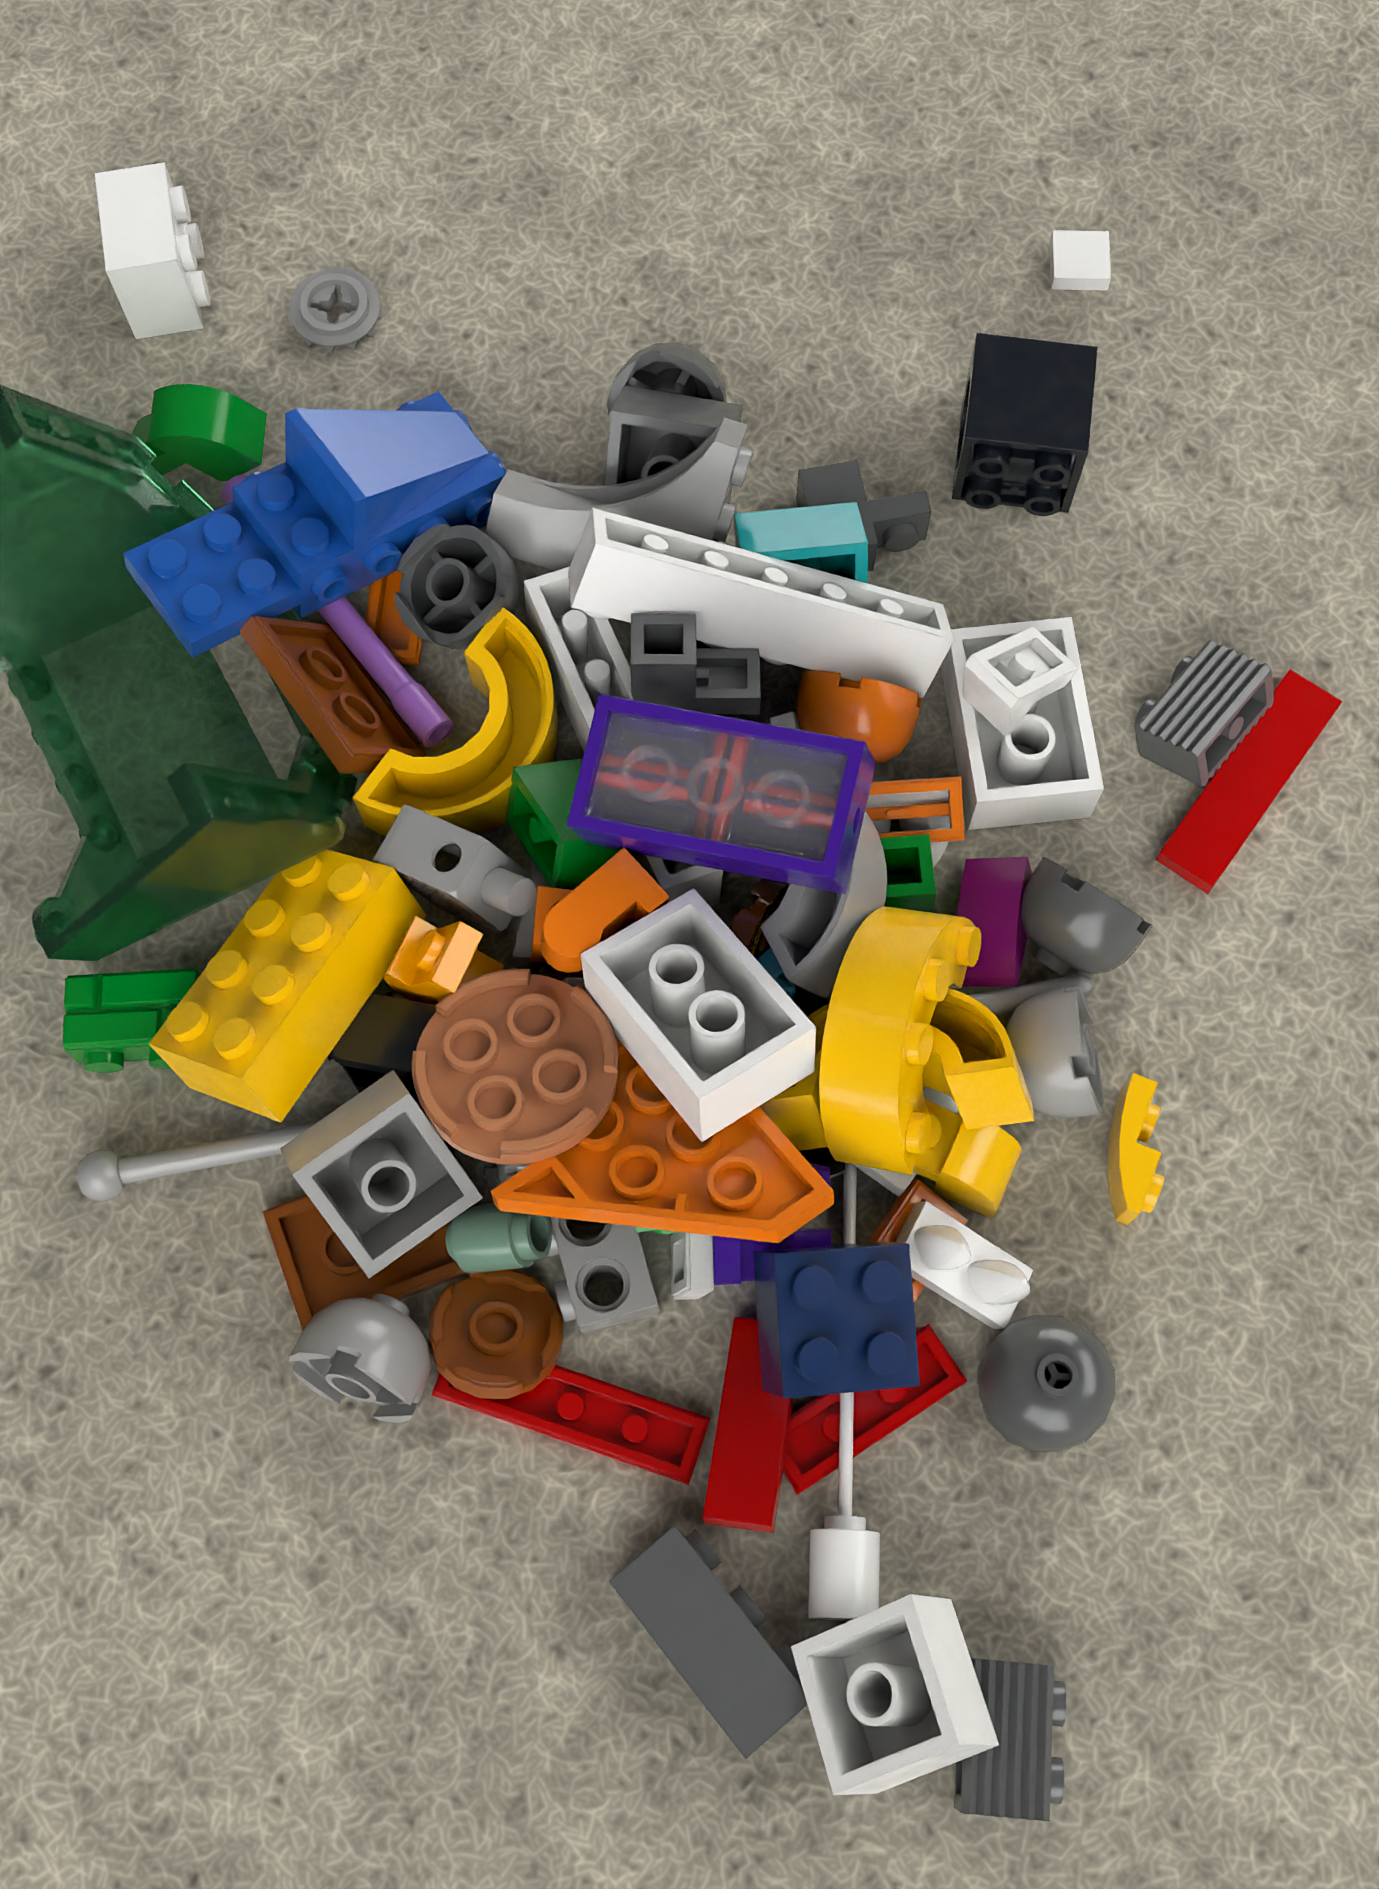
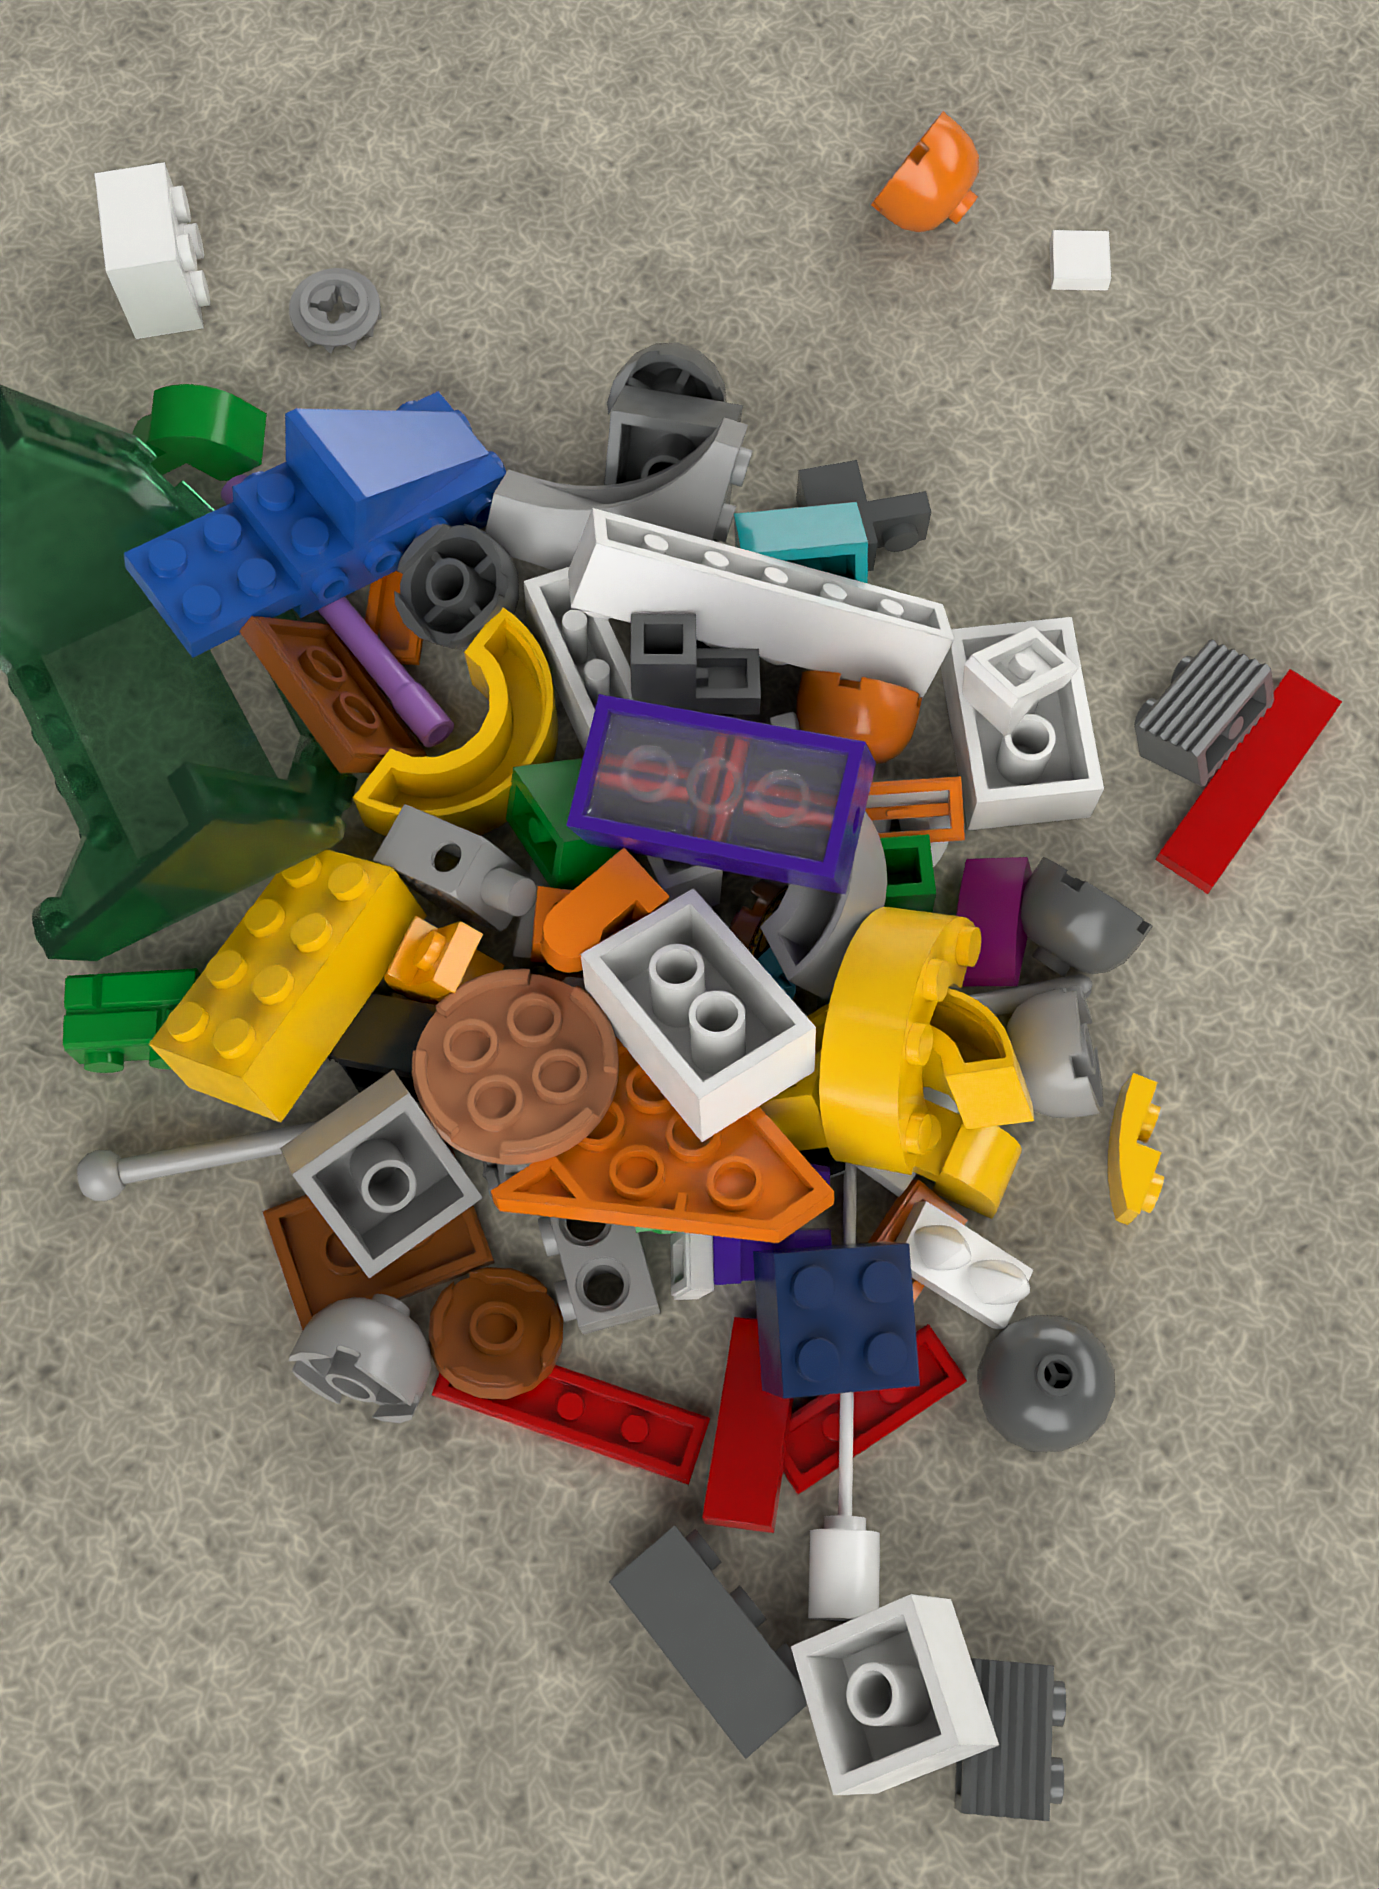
sand green brick [445,1202,552,1273] -> none
black brick [952,333,1098,516] -> none
none -> orange cylinder [871,111,979,232]

